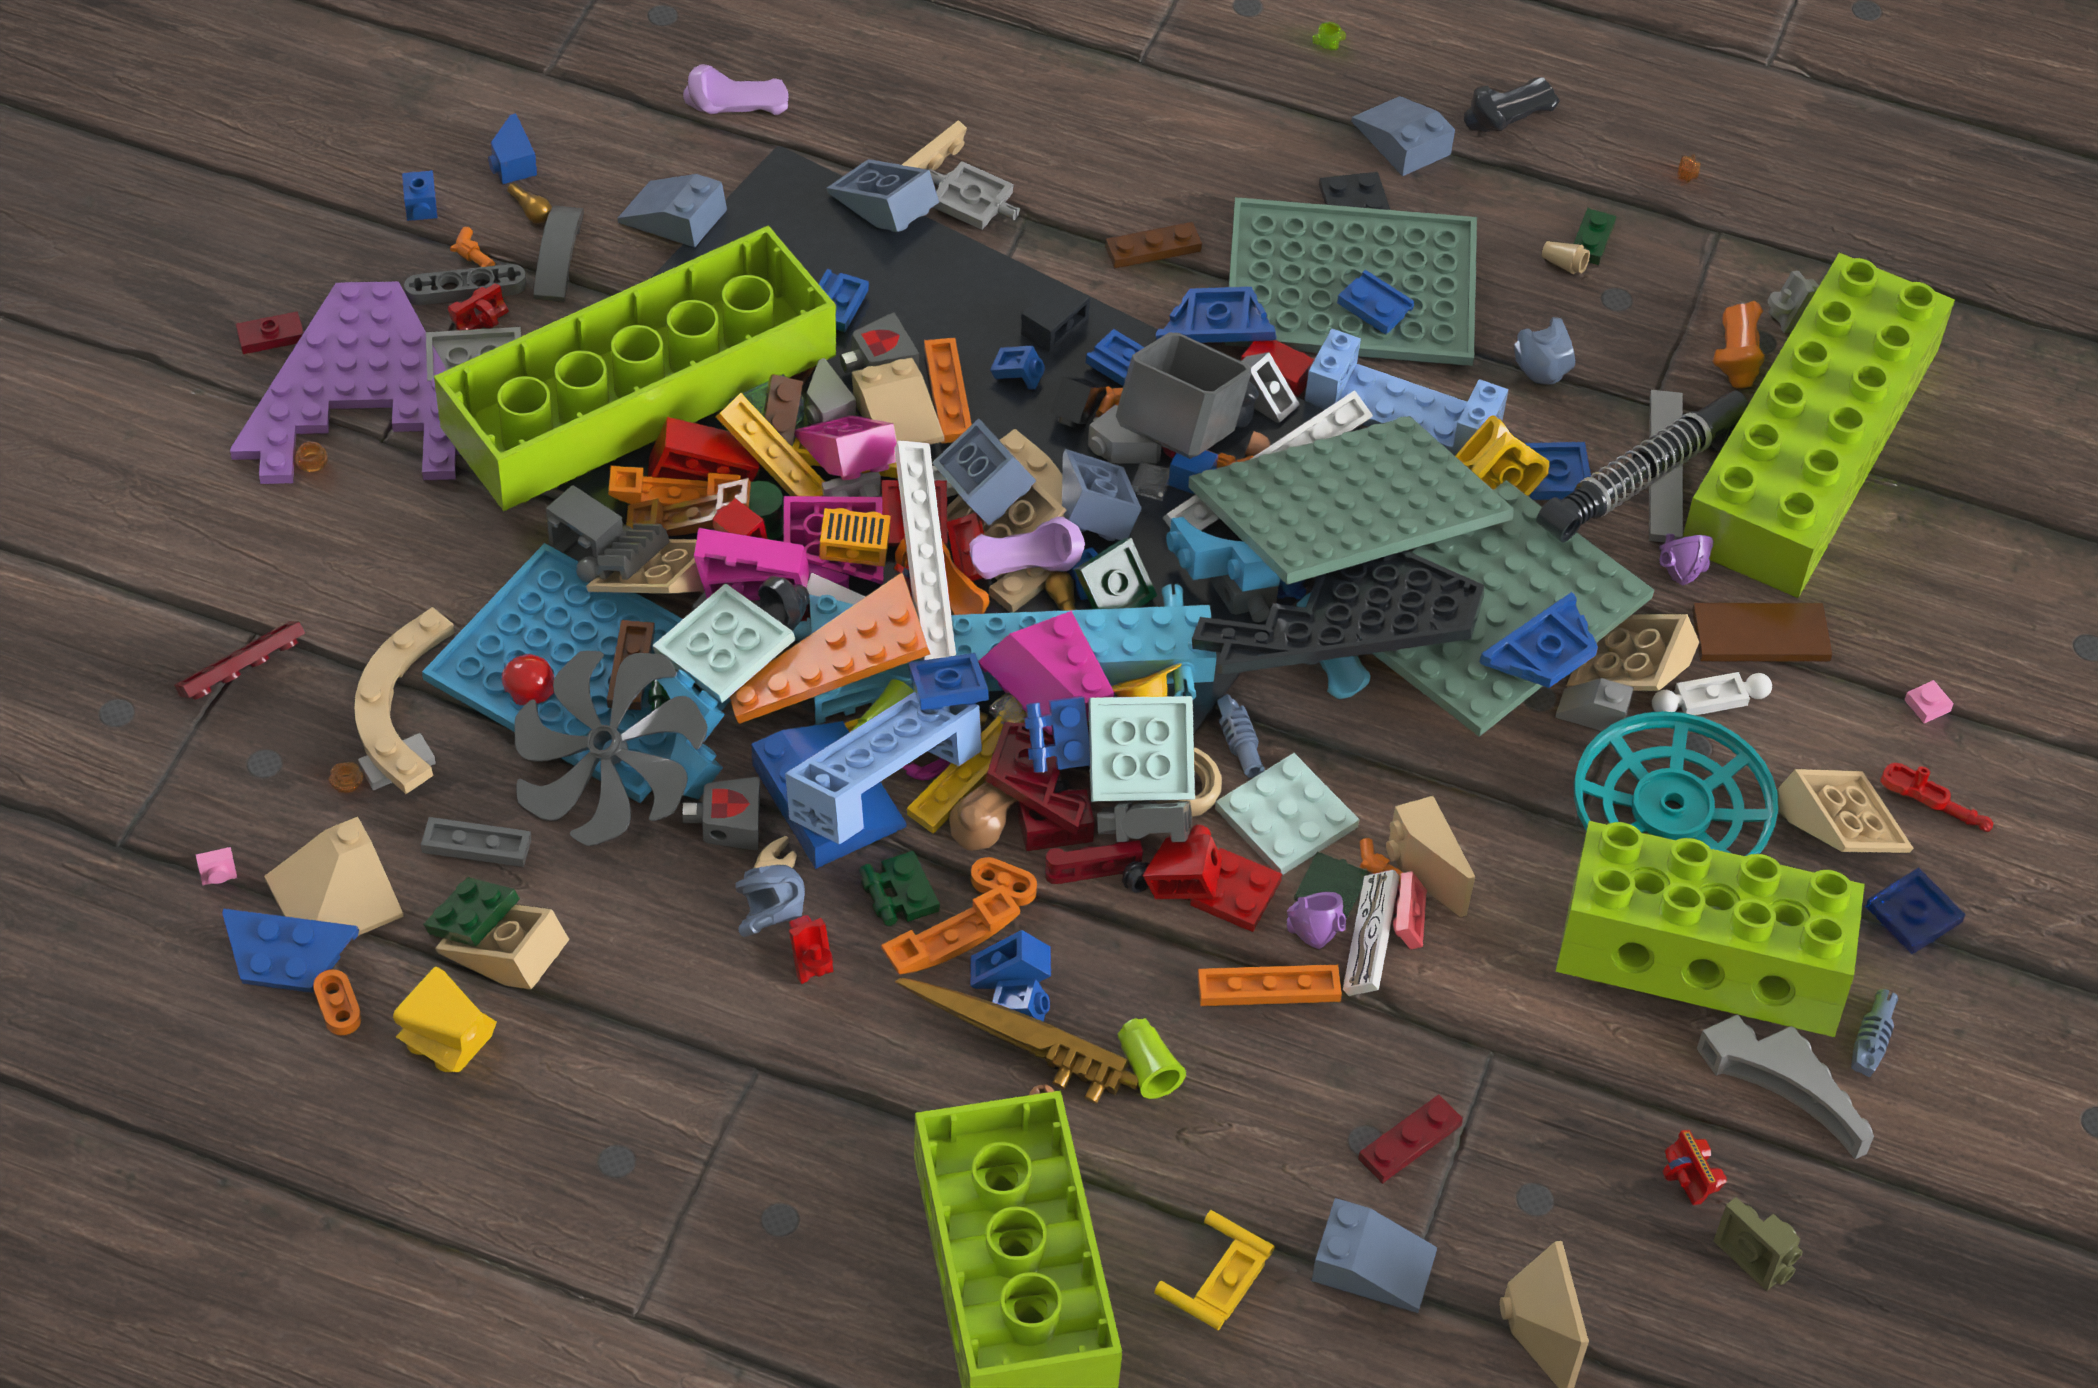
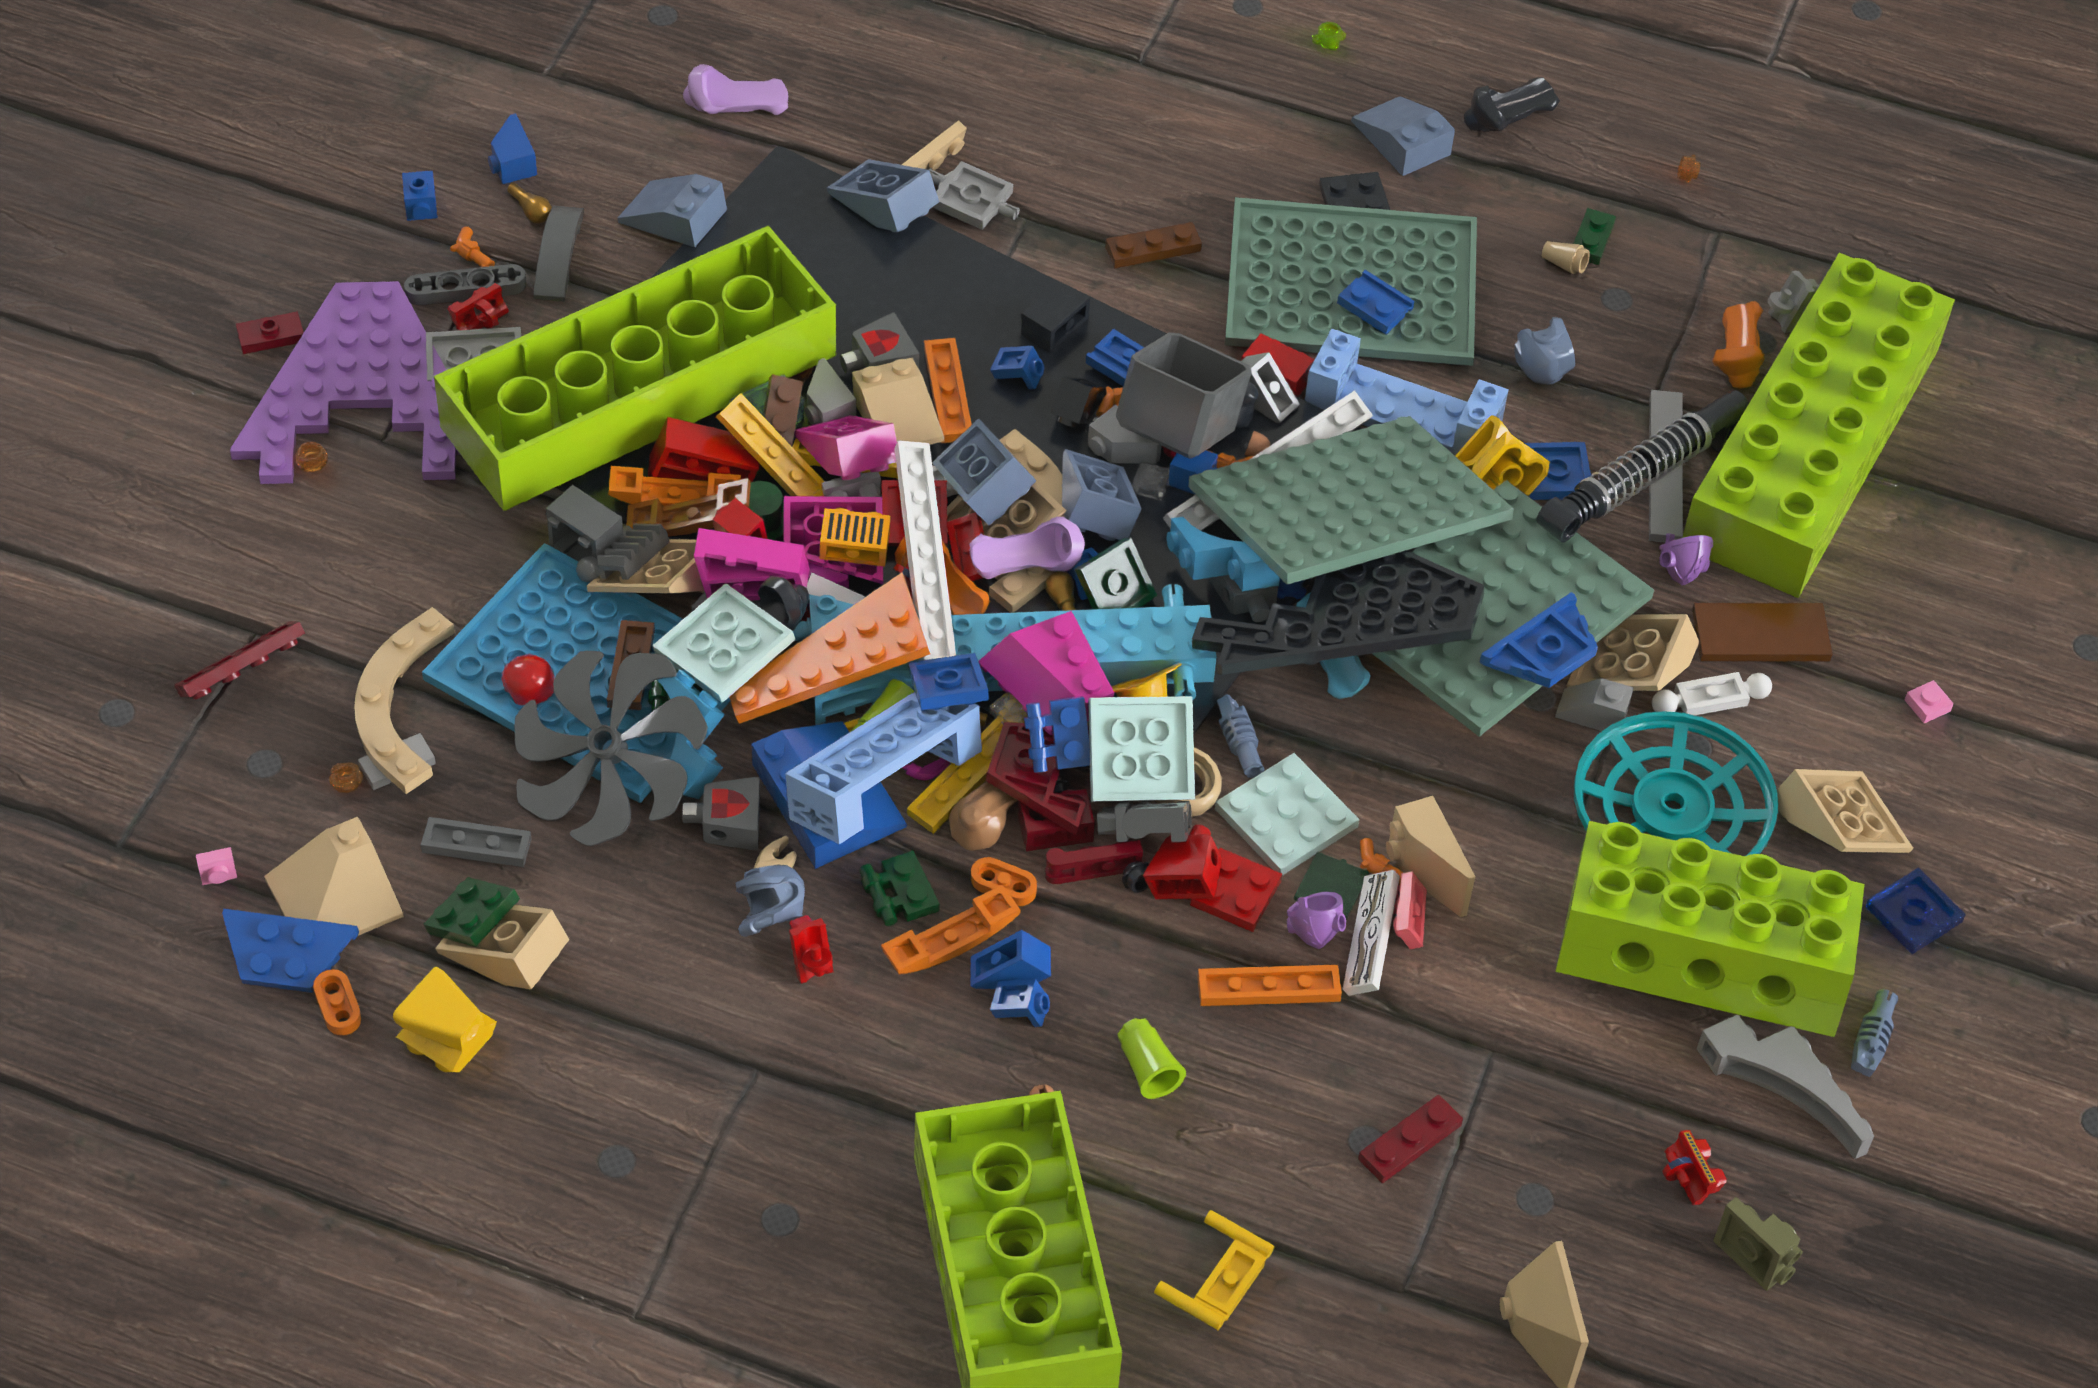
blue plate [819,269,869,332] -> none
pearl gold piece [895,978,1139,1104] -> none
blue wing [1156,286,1277,343] -> none
sand blue slope [1311,1198,1437,1313] -> none
red piece [1880,763,1994,832] -> none

